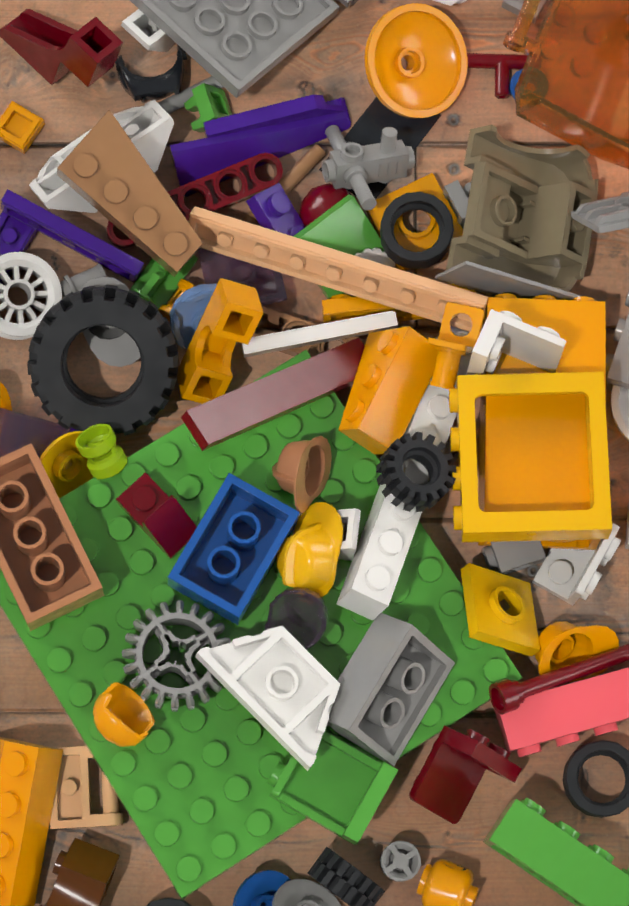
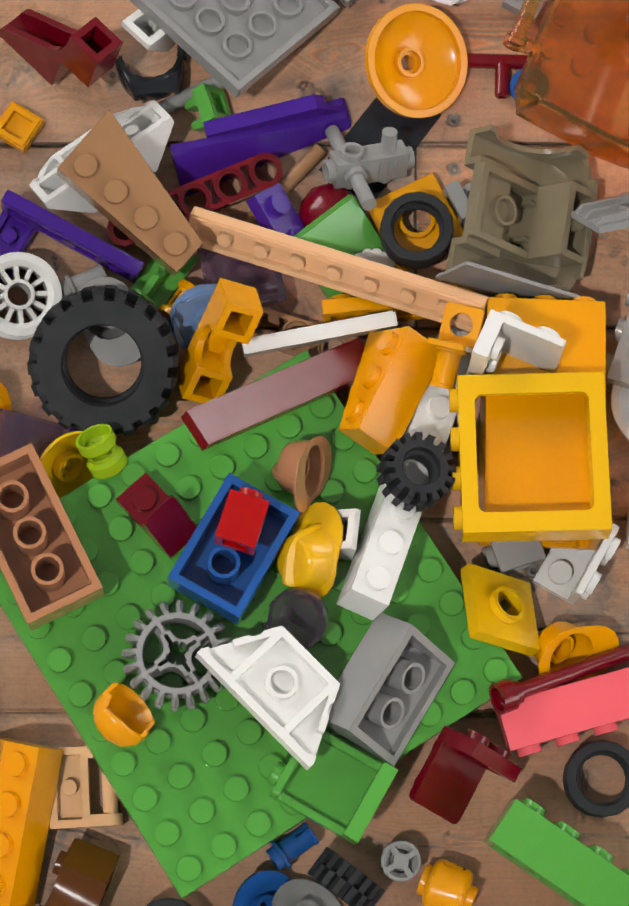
none -> red brick [214,487,270,555]
none -> blue pin [266,822,319,871]

